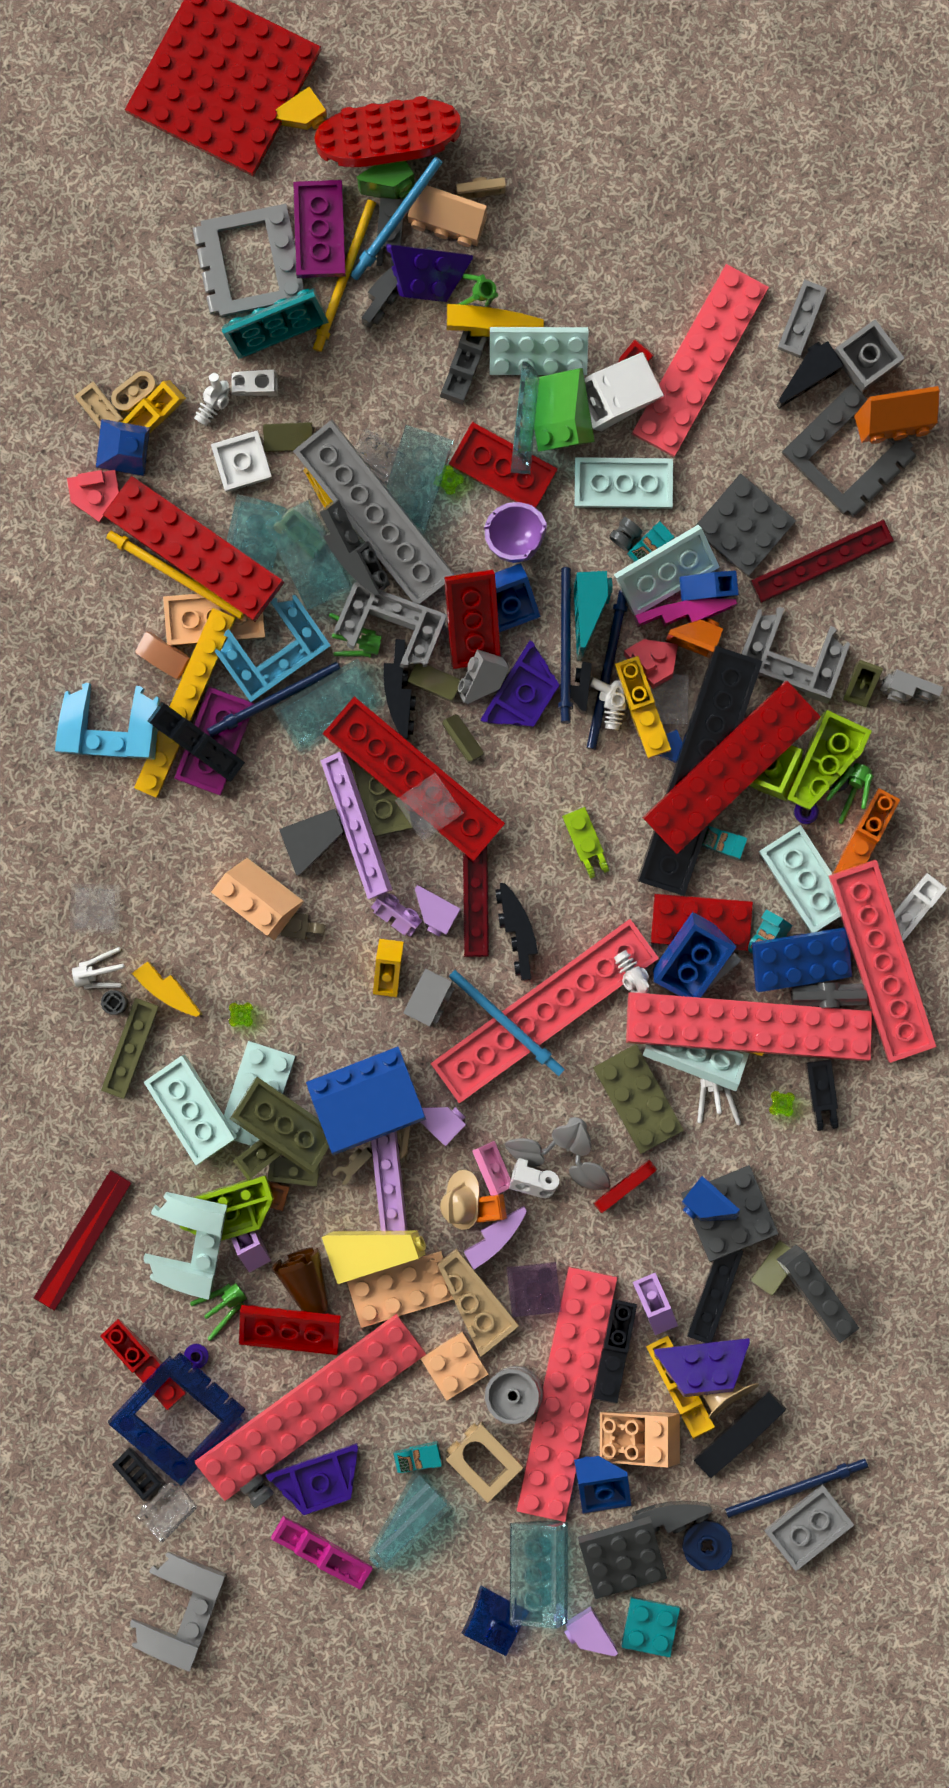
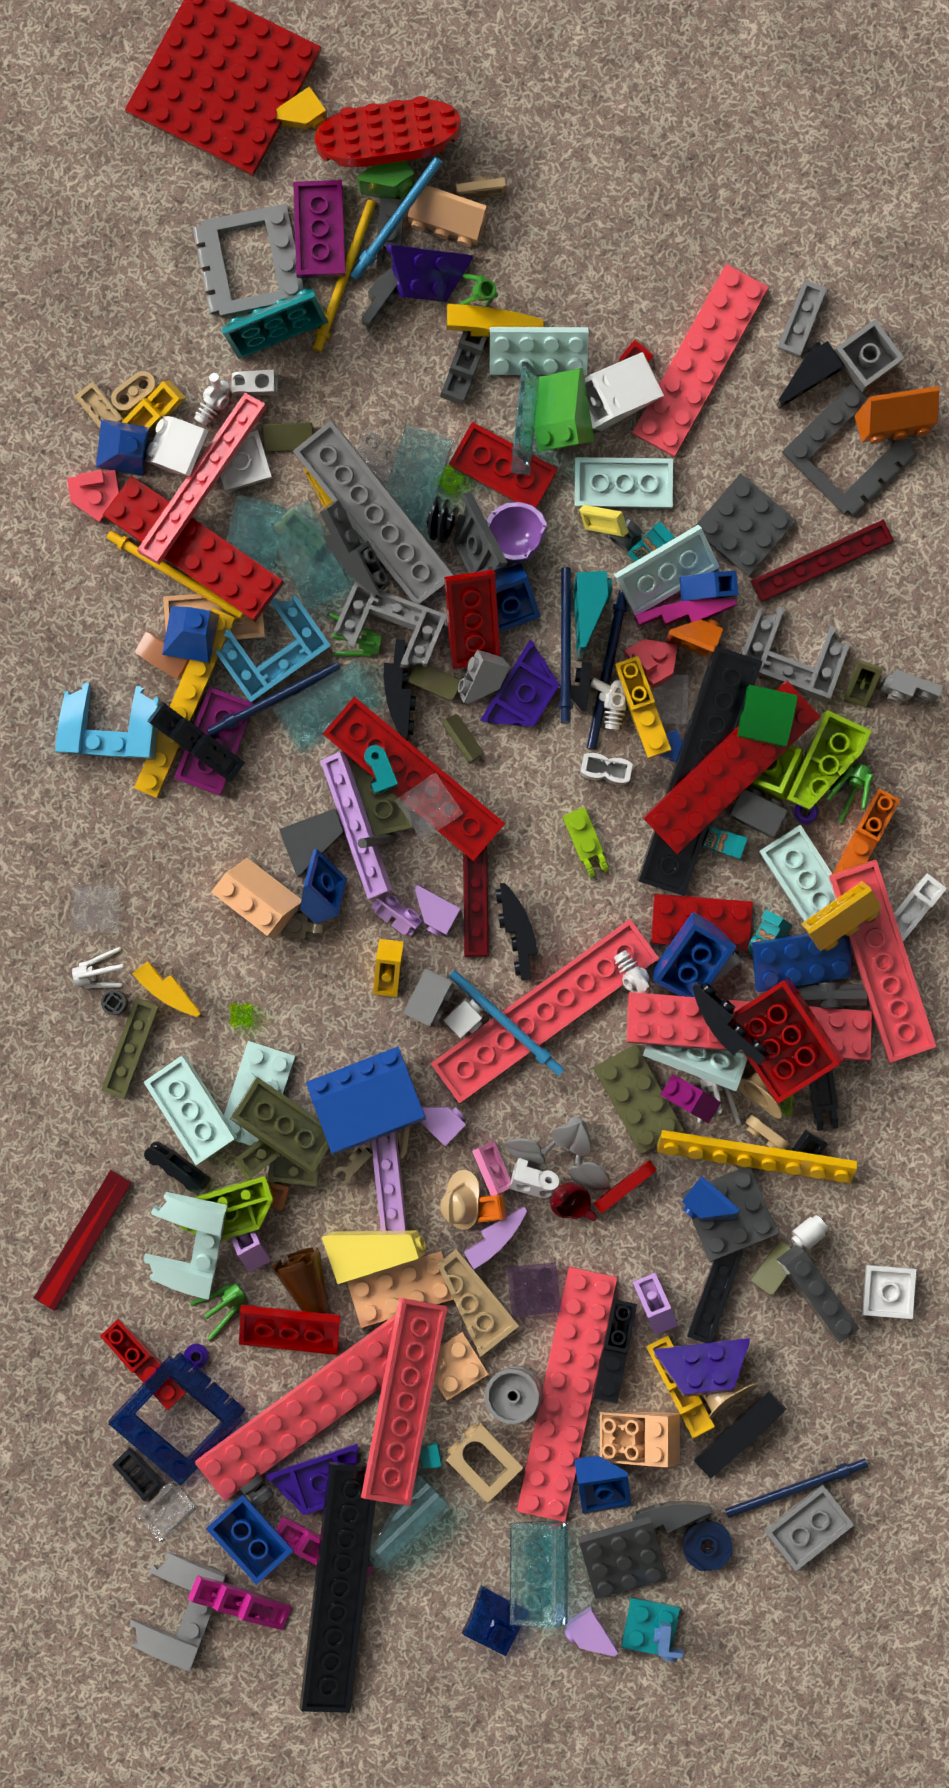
none -> coral plate [137,393,267,565]
none -> black hinge [144,1141,211,1195]
none -> white slope [145,416,208,476]
none -> blue slope [162,606,219,663]
none -> dark pink slope [188,1575,292,1630]
none -> blue slope [206,1494,294,1585]
none -> black plate [299,1462,376,1713]
none -> blue slope [300,849,347,924]
none -> dark grey bar [358,833,397,848]
none -> coral plate [361,1297,448,1506]
none -> teal leg [364,745,398,796]
none -> black piece [427,496,459,543]
none -> white brick [444,997,483,1038]
none -> dark grey wing [454,493,508,573]
none -> dark red hair [550,1182,597,1221]
none -> light yellow tile [579,505,629,537]
none -> white brick [580,753,633,785]
none -> medium blue bracket [653,1621,684,1662]
none -> yellow plate [657,1130,857,1183]
none -> magenta brick [660,1074,721,1124]
none -> black slope [692,981,770,1065]
none -> dark grey brick [728,787,788,838]
none -> red slope [732,977,844,1104]
none -> green slope [737,685,798,748]
none -> tan piece [738,1072,782,1119]
none -> tan plate [745,1115,790,1150]
none -> white brick [791,1215,829,1251]
none -> black plate [792,1130,828,1155]
none -> yellow slope [801,881,882,951]
none -> white plate [862,1265,916,1319]

